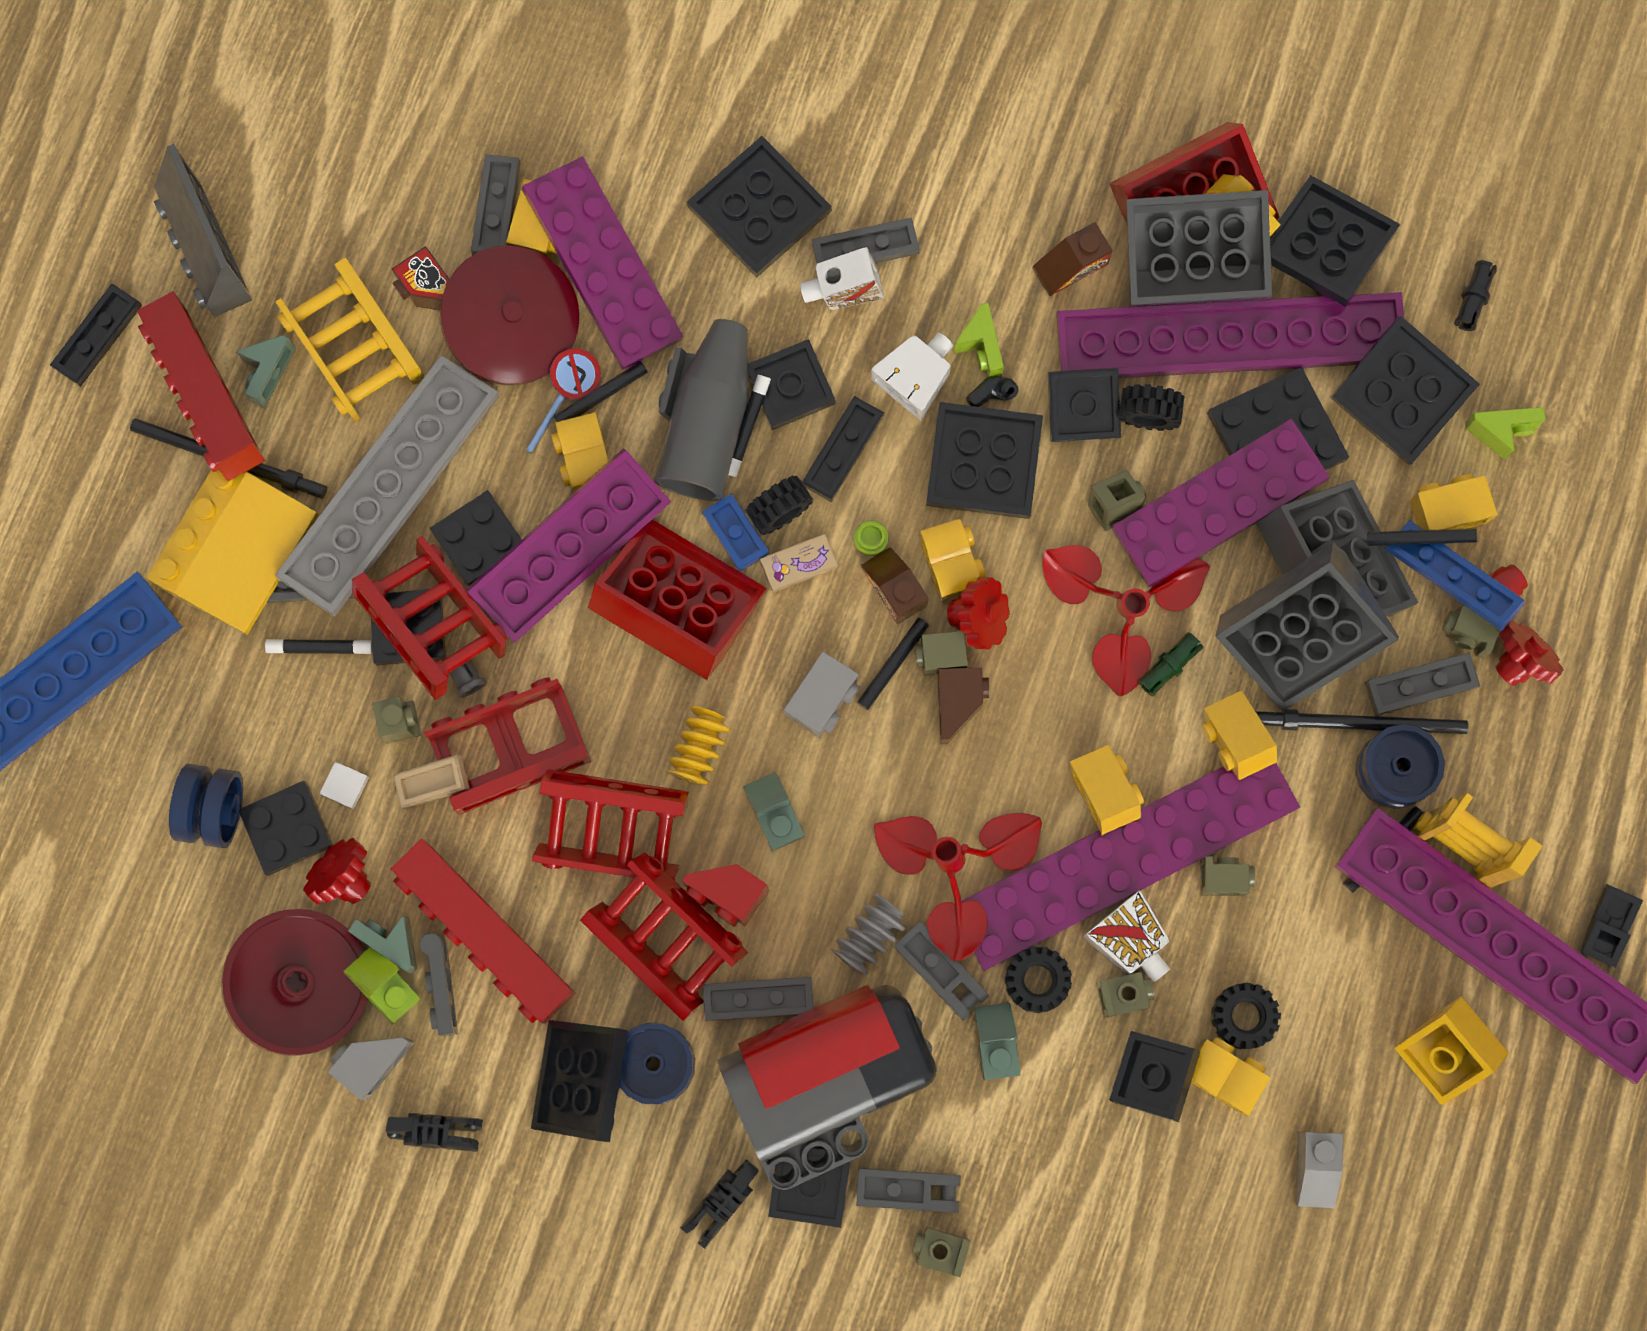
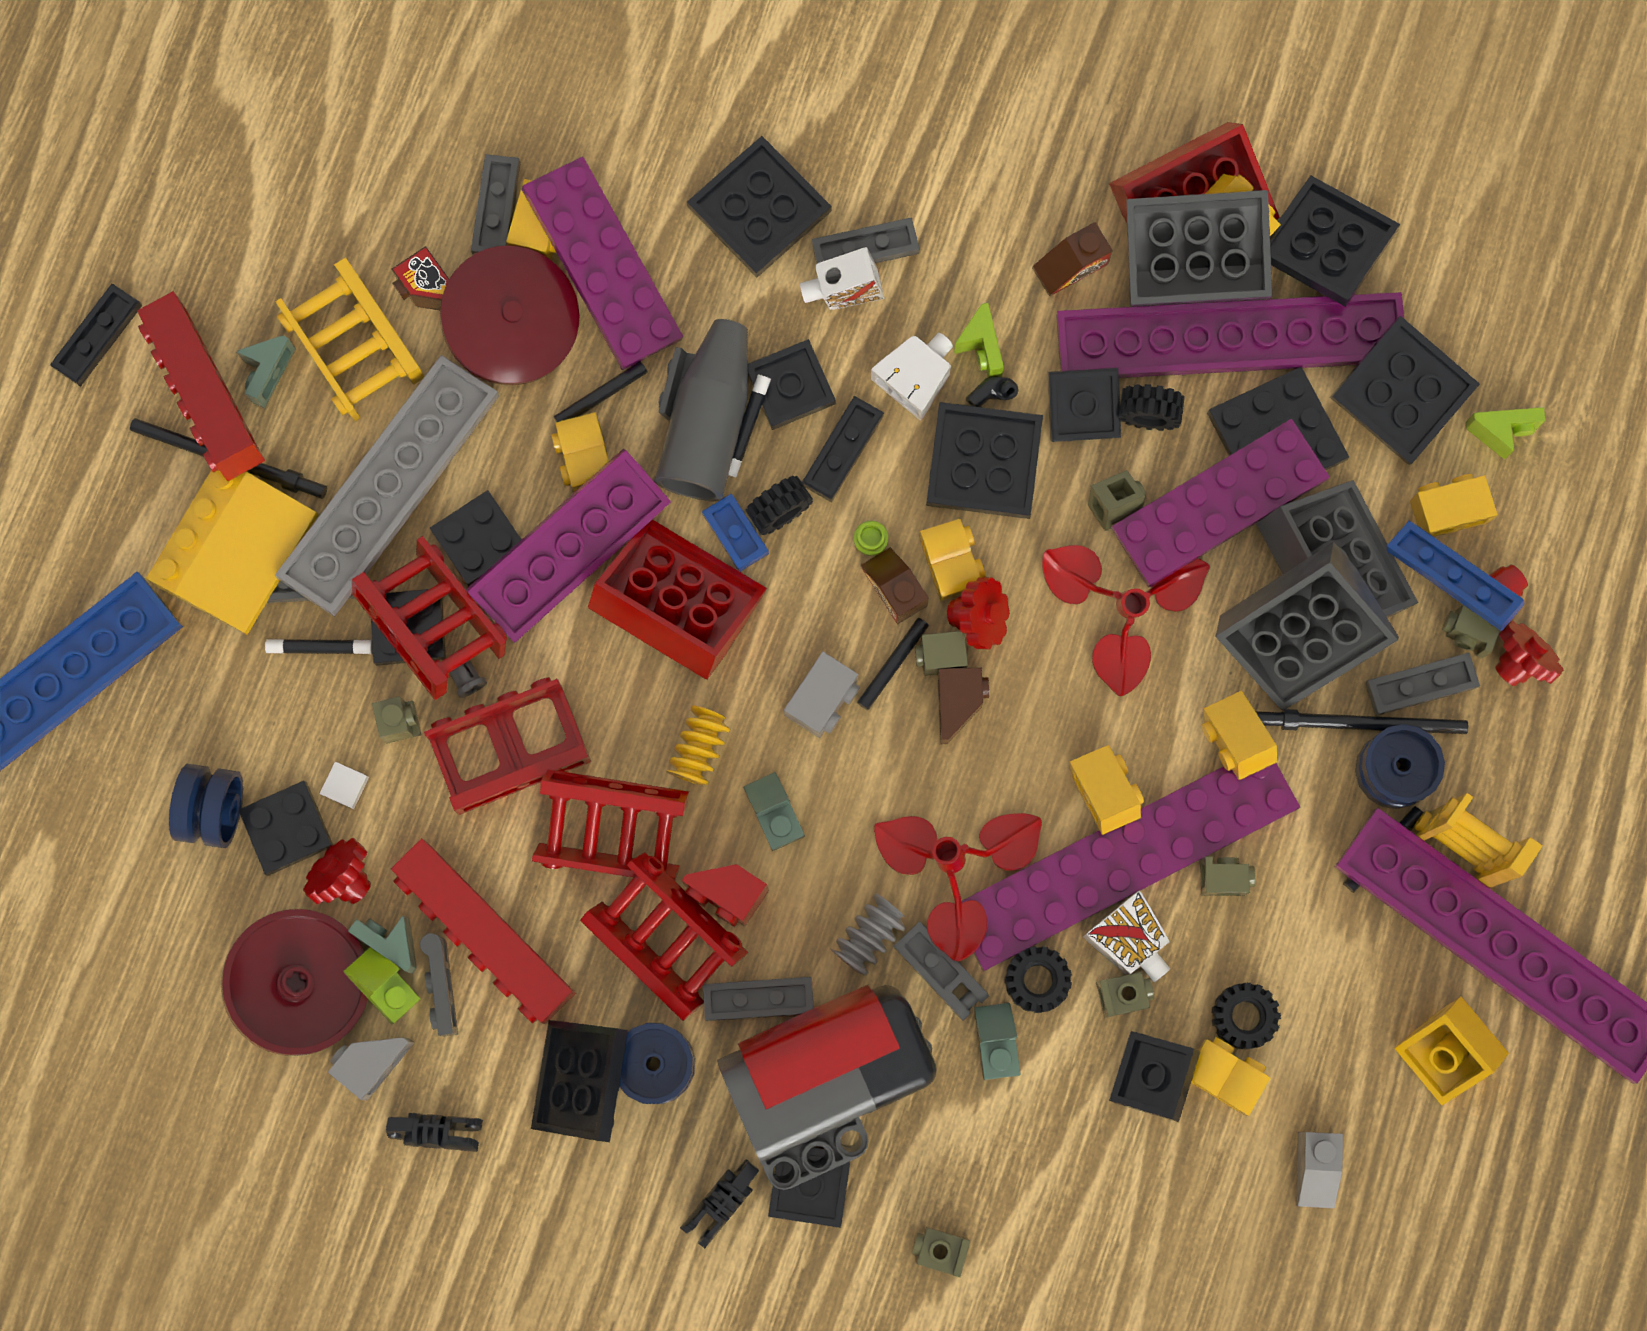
dark grey slope [154,144,252,317] -> none
tan tile [393,755,470,809] -> none
piece [527,348,601,453] -> none
tan tile [760,534,838,593] -> none
dark grey plate [856,1168,961,1213] -> none
dark green pin [1137,632,1204,697] -> none
black bar [1367,528,1477,546] -> none
black pin [1454,260,1497,331] -> none
black slope [1580,884,1643,968] -> none

